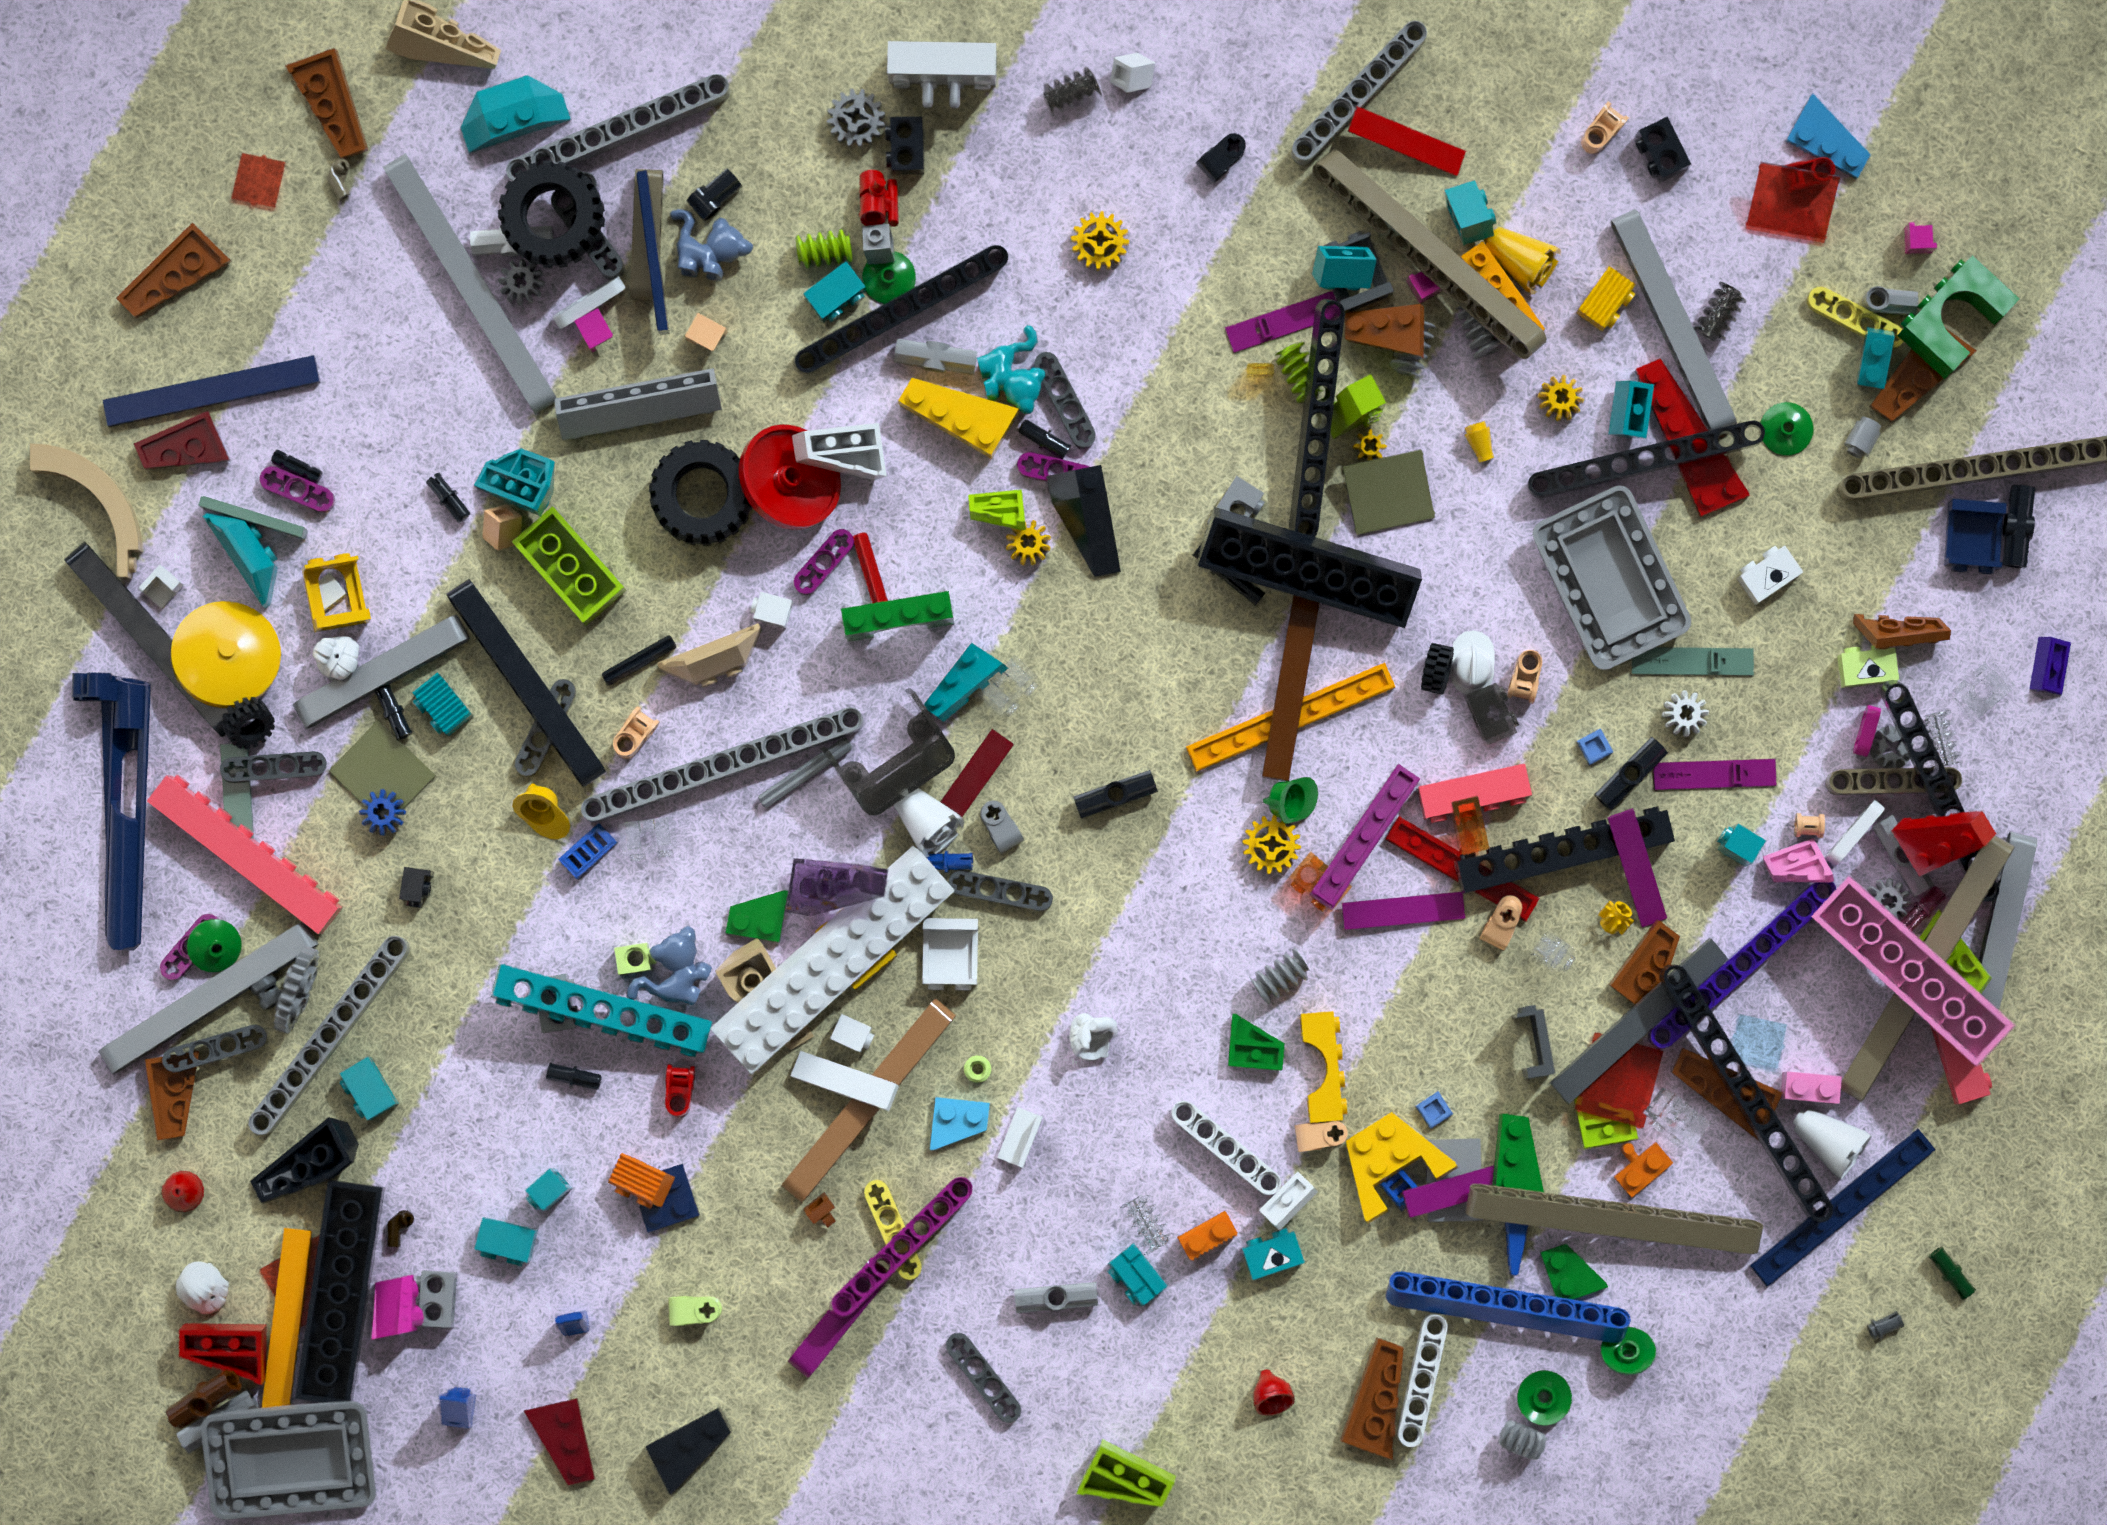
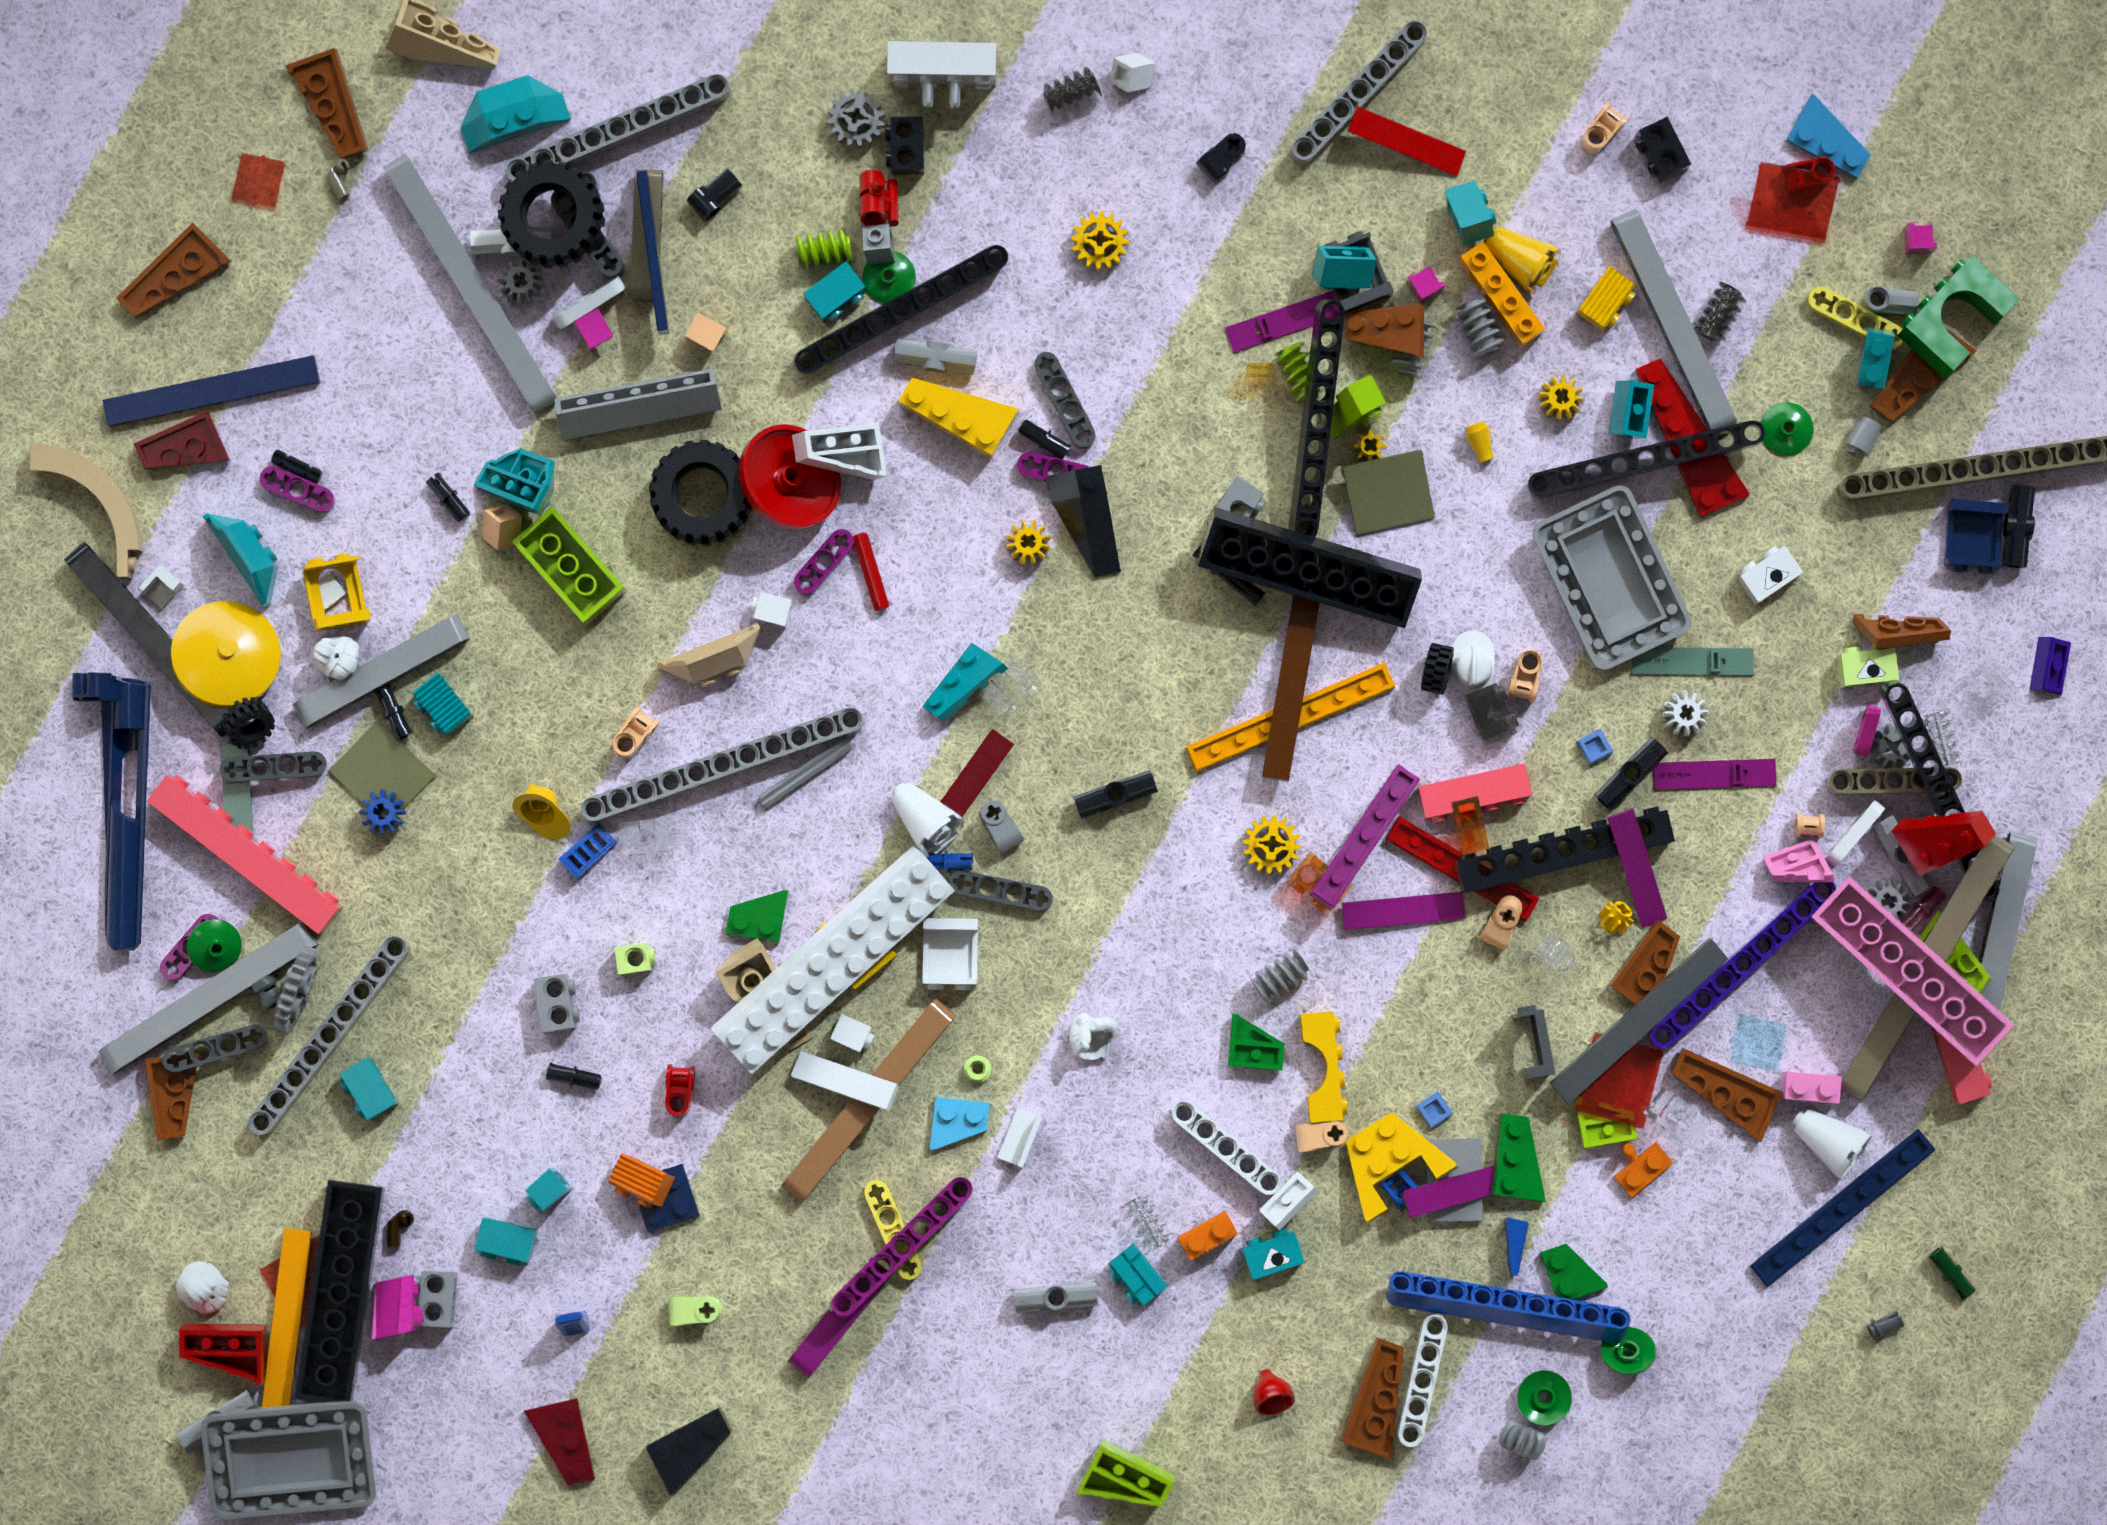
red helmet [162,1171,204,1212] -> none
reddish brown piece [166,1370,242,1429] -> none
sand green tile [198,496,308,540] -> none
black wedge [250,1117,359,1204] -> none
black brick [399,867,434,908] -> none
blue slope [439,1387,476,1429] -> none
black beam [446,579,606,788] -> none
teal brick [490,964,712,1058] -> none
dark grey beam [515,679,576,777] -> none
black axle [602,635,676,686] -> none
sand blue animal [627,926,712,1005] -> none
sand blue animal [670,209,753,281] -> none
clear purple wedge [785,858,888,916] -> none
dark orange tile [803,1192,836,1228] -> none
clear smoke windscreen [820,688,955,816] -> none
green arch [841,591,954,642] -> none
dark grey beam [946,1332,1021,1423] -> none
lime wing [968,489,1026,530] -> none
teal animal [977,325,1045,414] -> none
green piece [1263,777,1318,824] -> none
dark tan beam [1312,150,1547,359] -> none
dark tan beam [1465,1184,1763,1254] -> none
black beam [1659,965,1833,1222] -> none
teal brick [1717,823,1766,867] -> none

